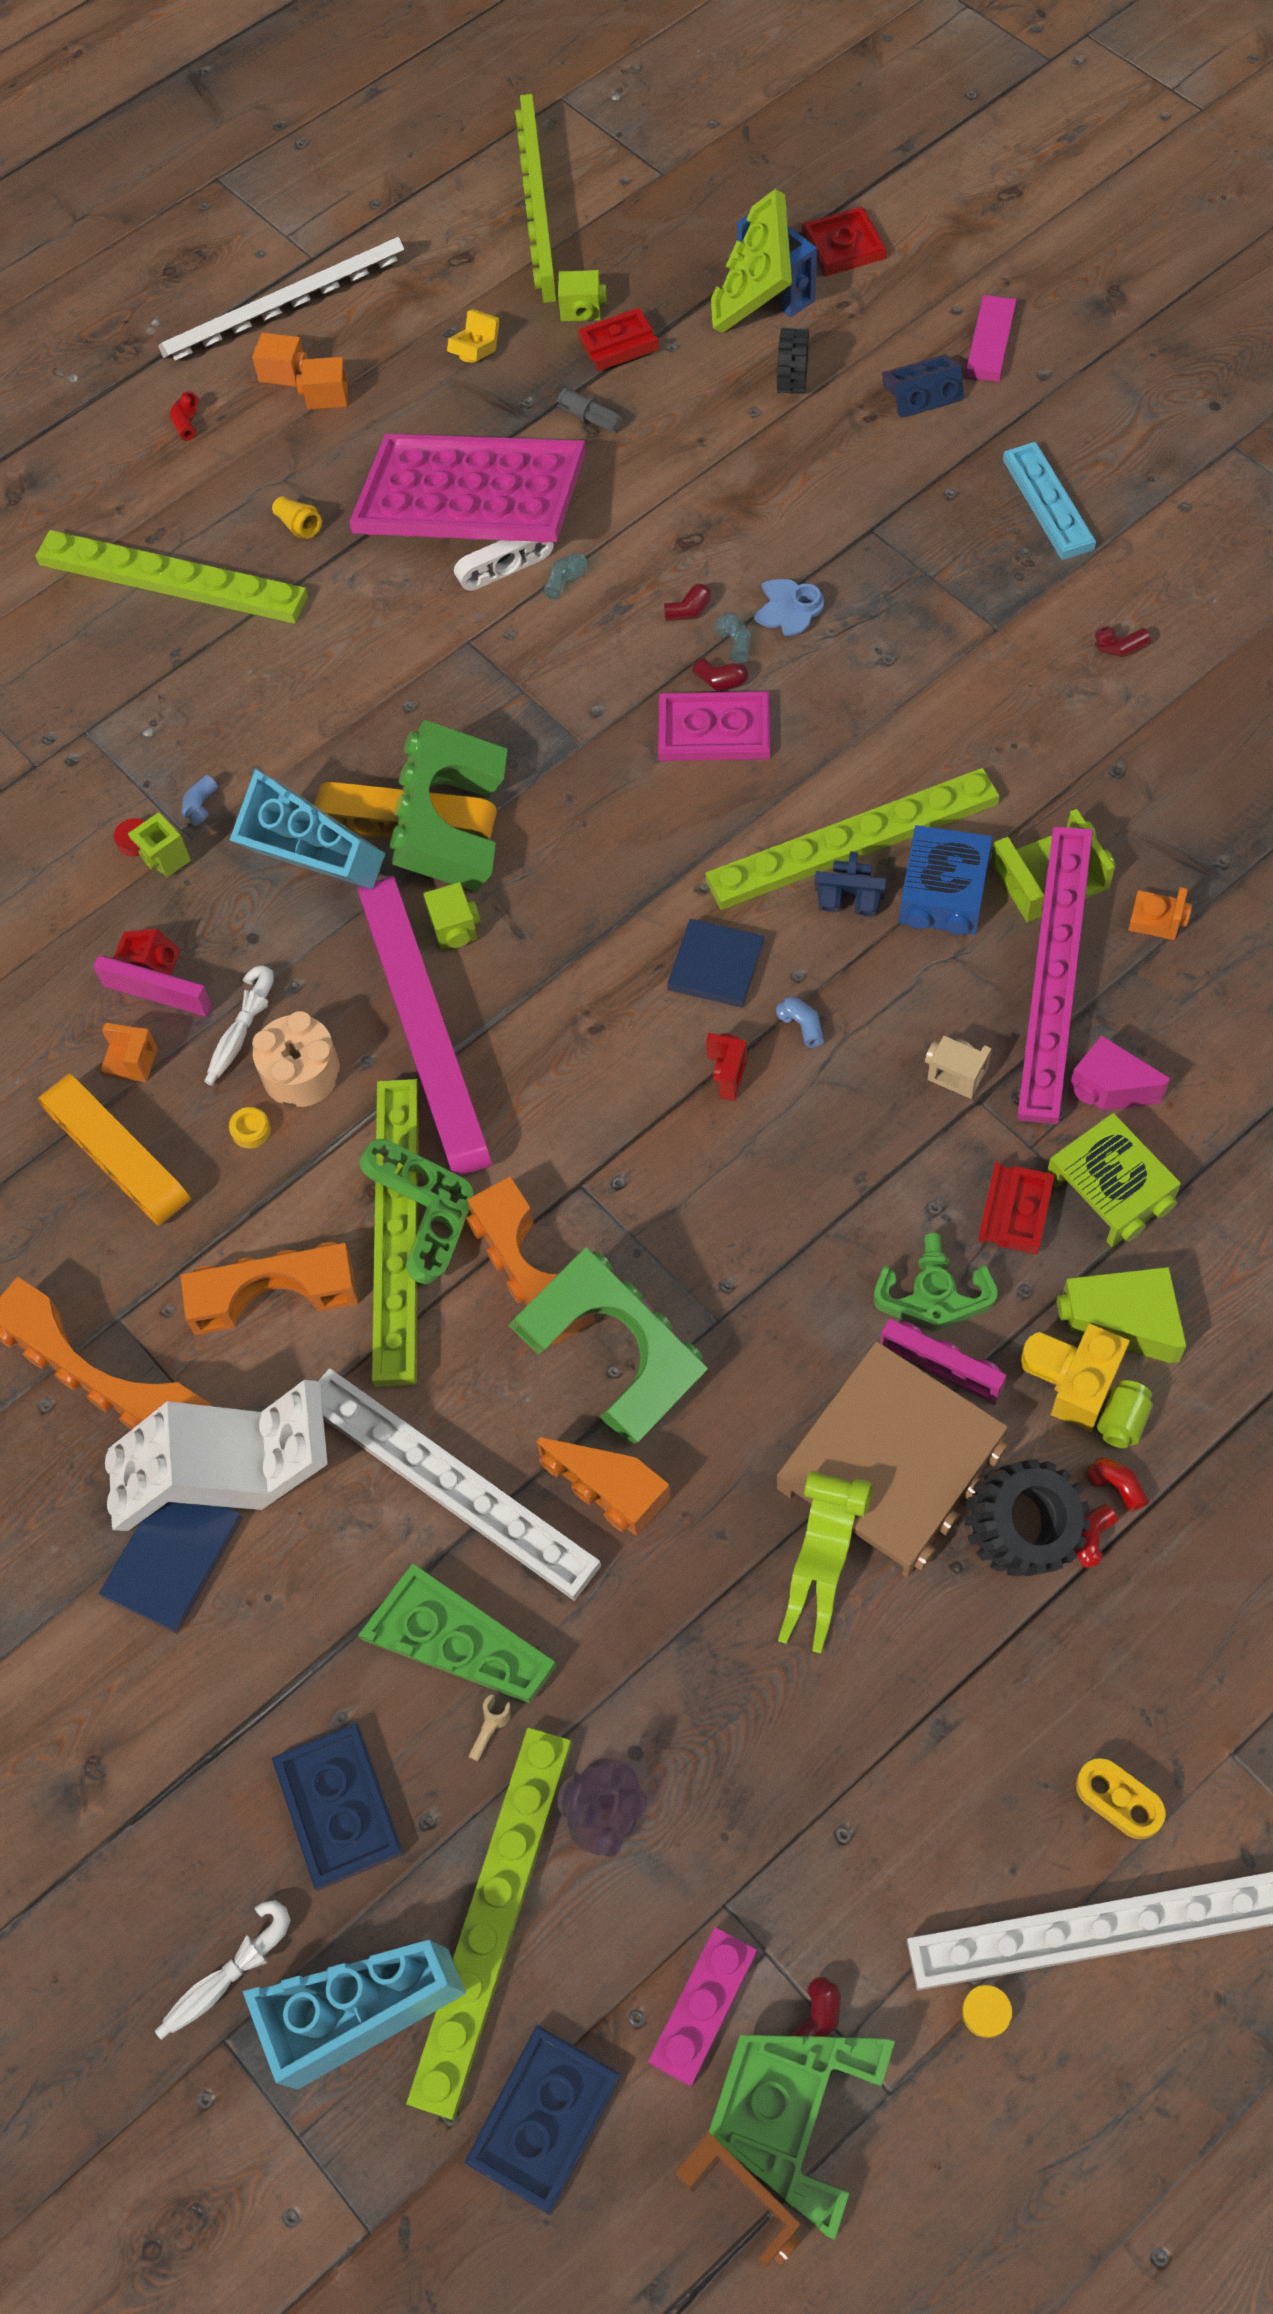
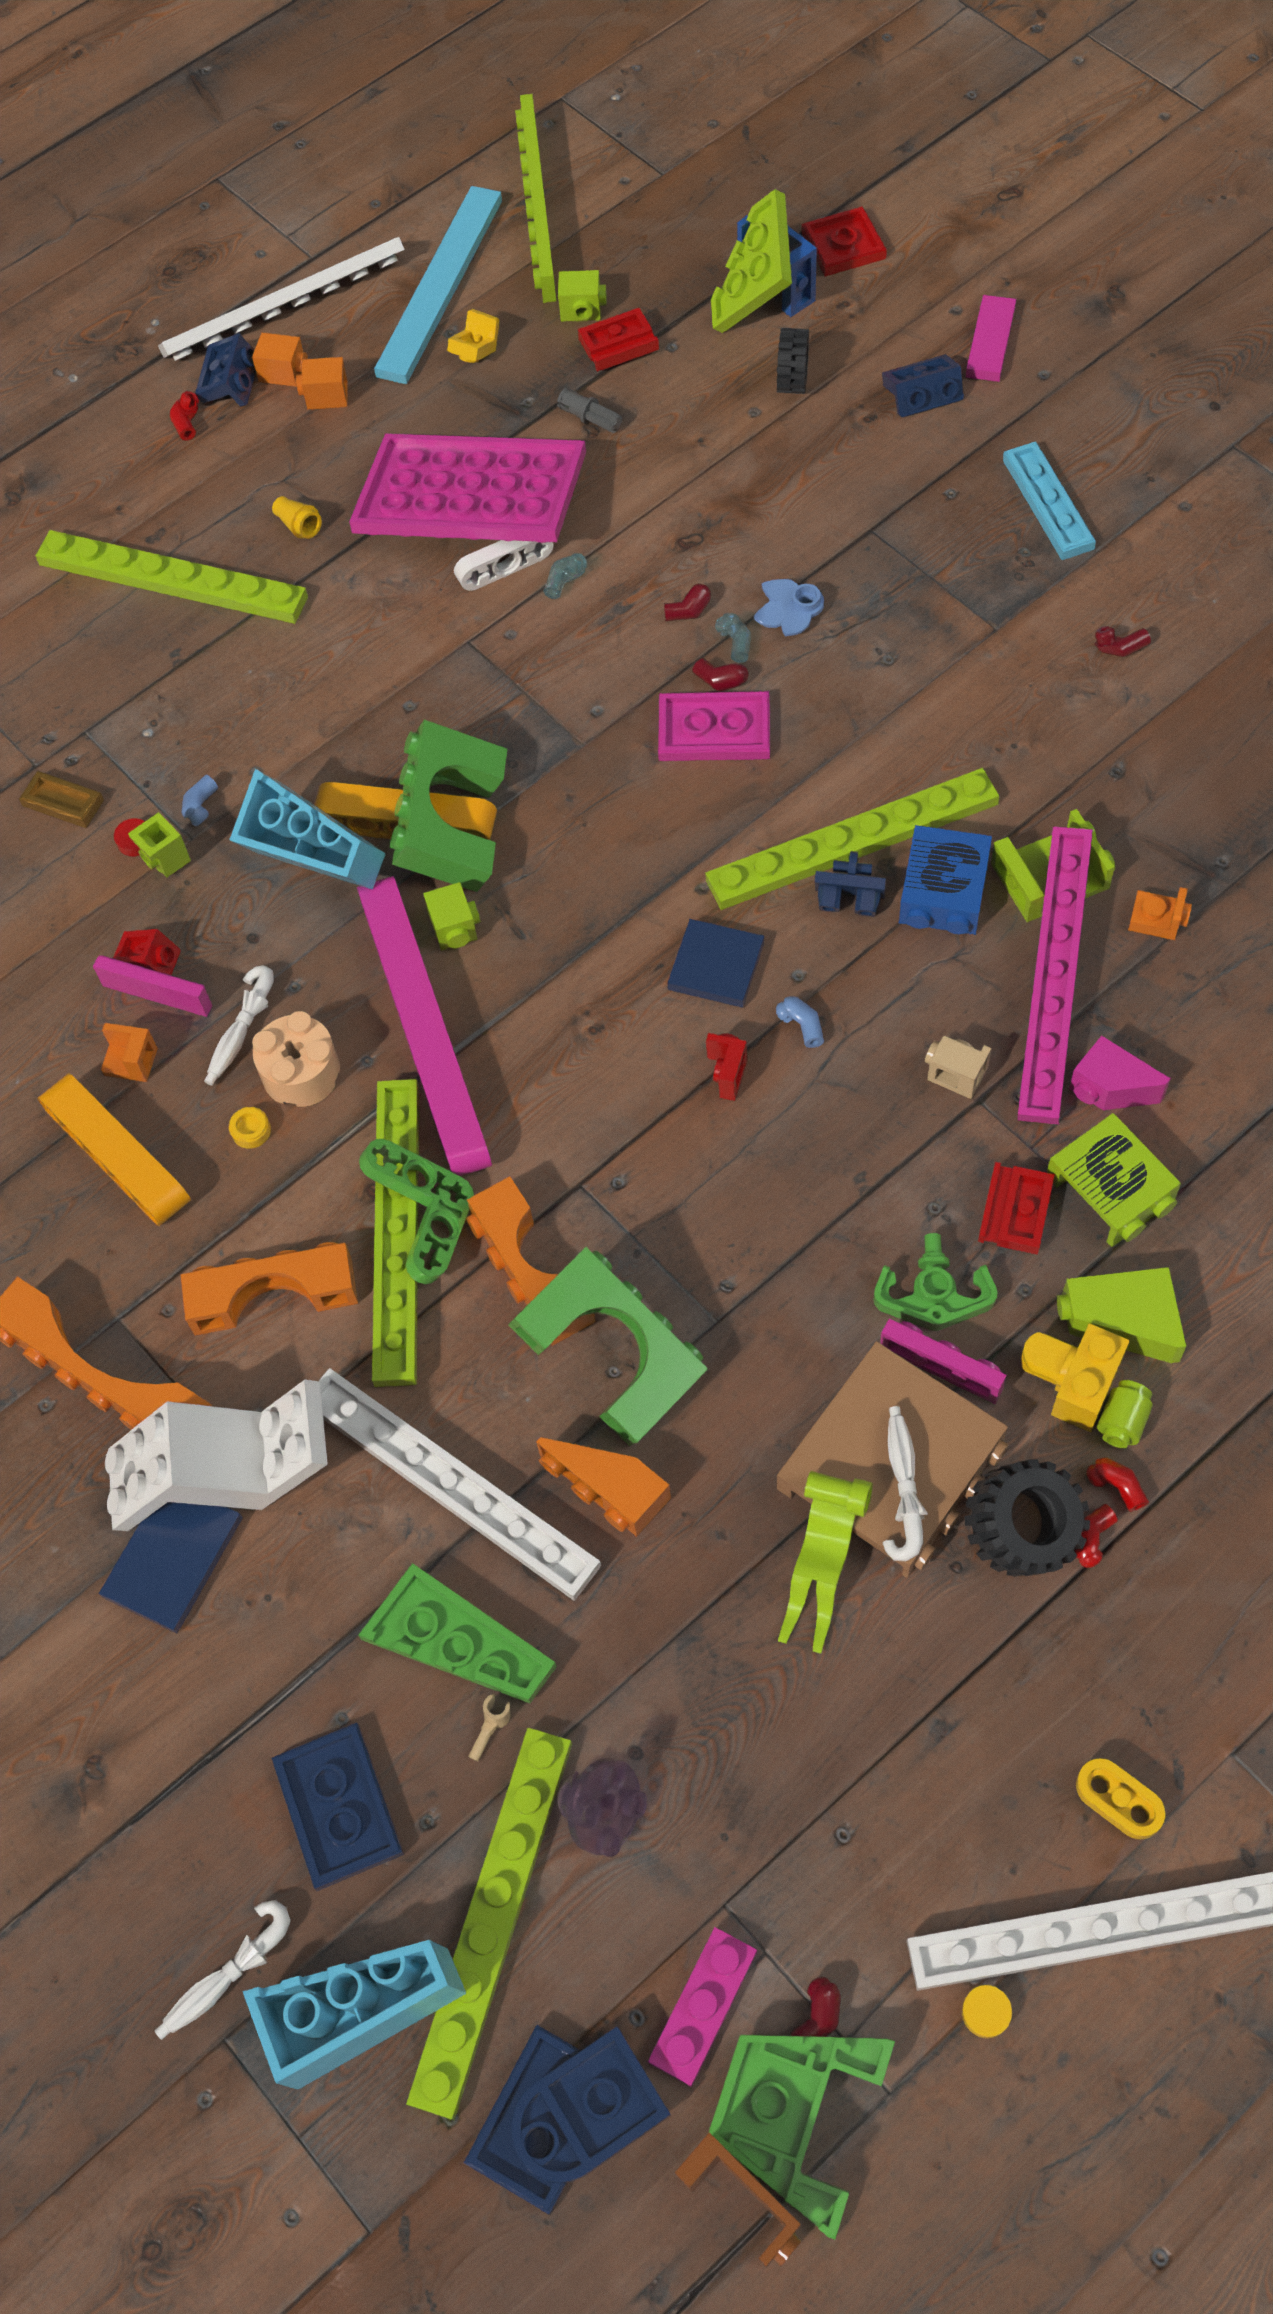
none -> pearl gold tile [19,771,104,828]
none -> dark blue bracket [195,333,256,407]
none -> medium azure tile [374,186,502,384]
none -> dark blue tile [511,2027,671,2183]
none -> white piece [882,1406,928,1561]

